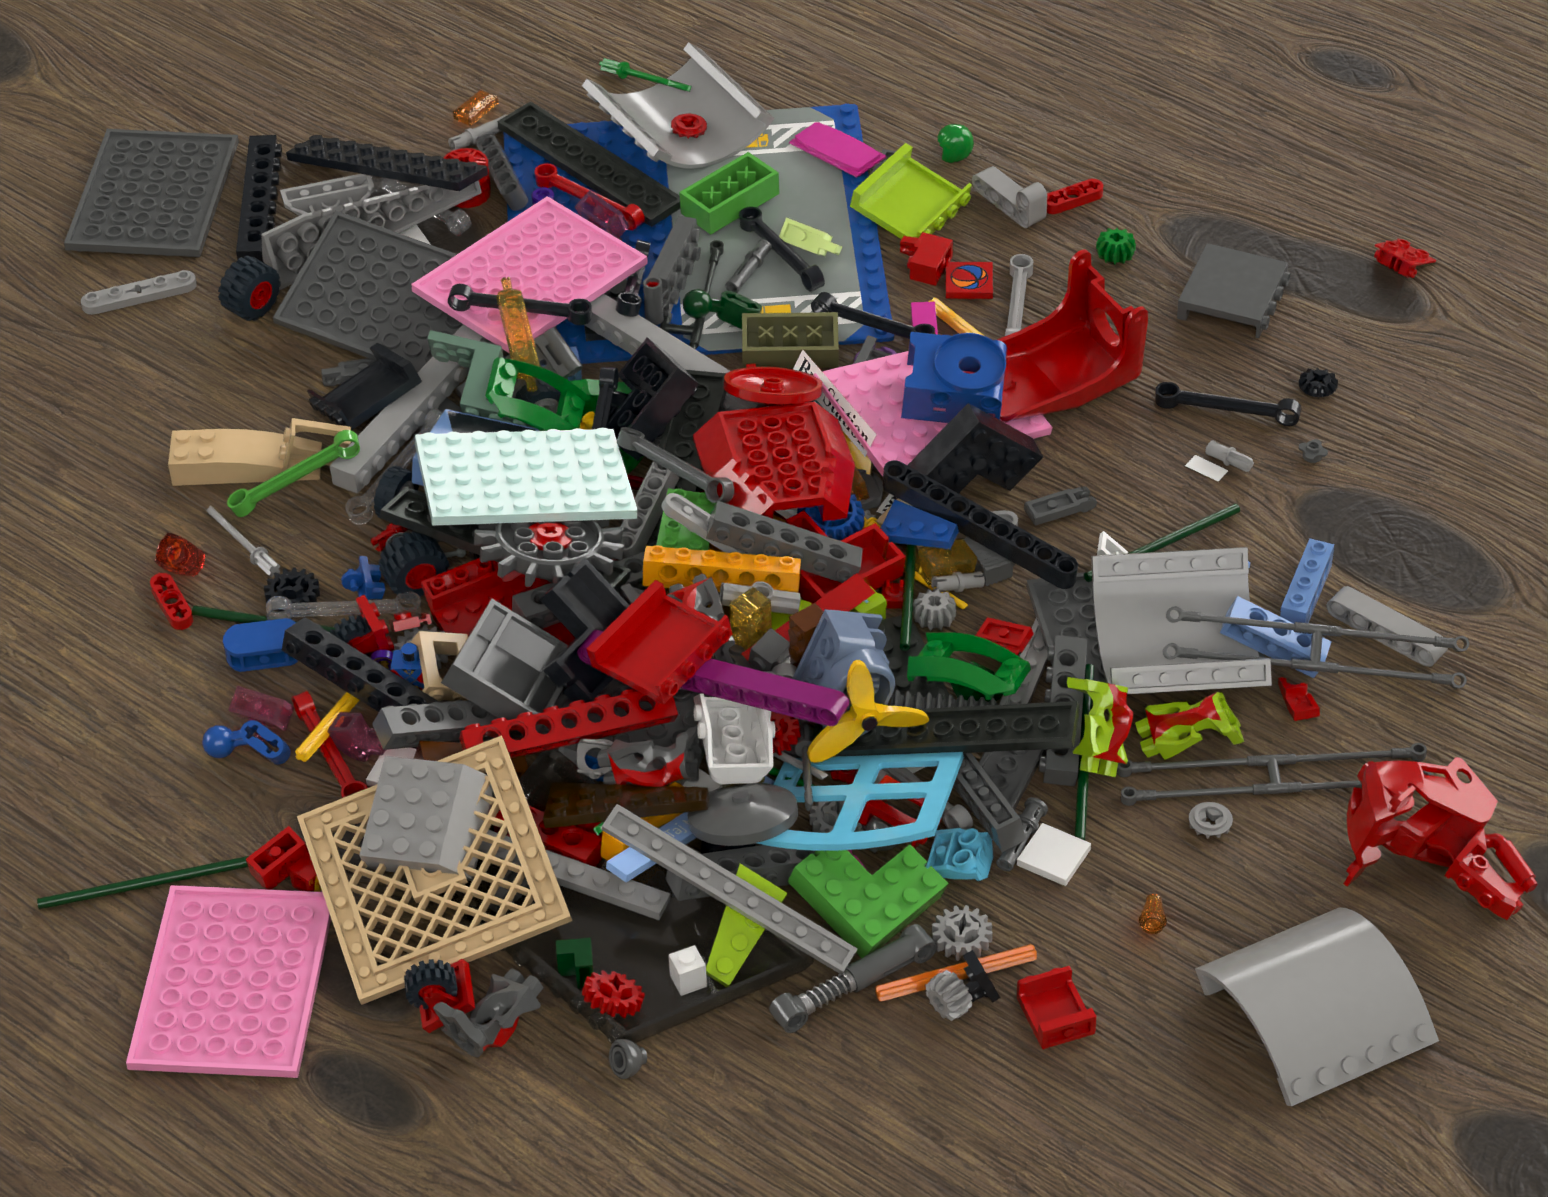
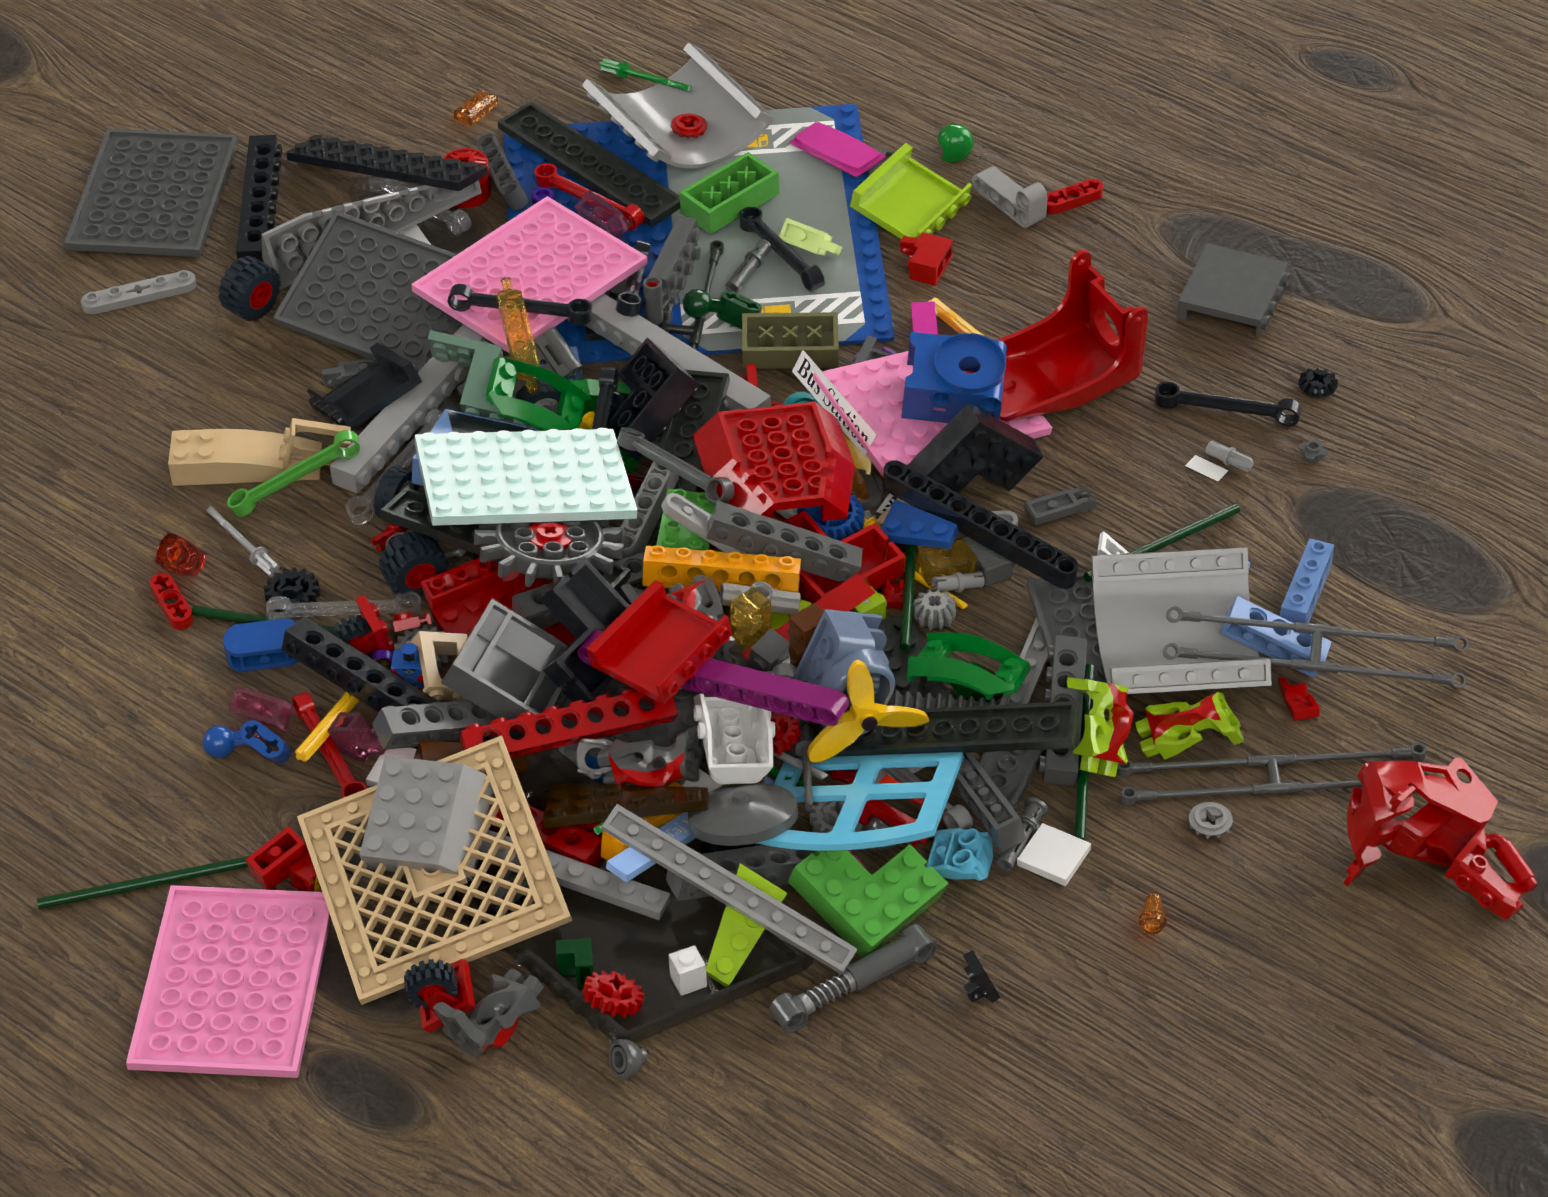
light grey wedge [280,174,375,216] -> none
blue hips [341,556,385,601] -> none
light grey pin [448,114,507,150] -> none
red dish [724,367,822,406] -> none
black piece [811,292,935,339] -> none
orange axle [875,944,1037,1002] -> none
light grey gear [925,970,972,1021] -> none
light grey gear [932,905,993,961] -> none
tile [946,262,993,299] -> none
red plate [975,617,1034,655] -> none
light grey piece [1005,254,1033,336] -> none
red panel [1017,966,1097,1050] -> none
green gear [1096,228,1136,265] -> none
light grey panel [1195,907,1439,1106] -> none
light grey beam [1327,586,1448,667] -> none
red hinge [1374,239,1436,278] -> none

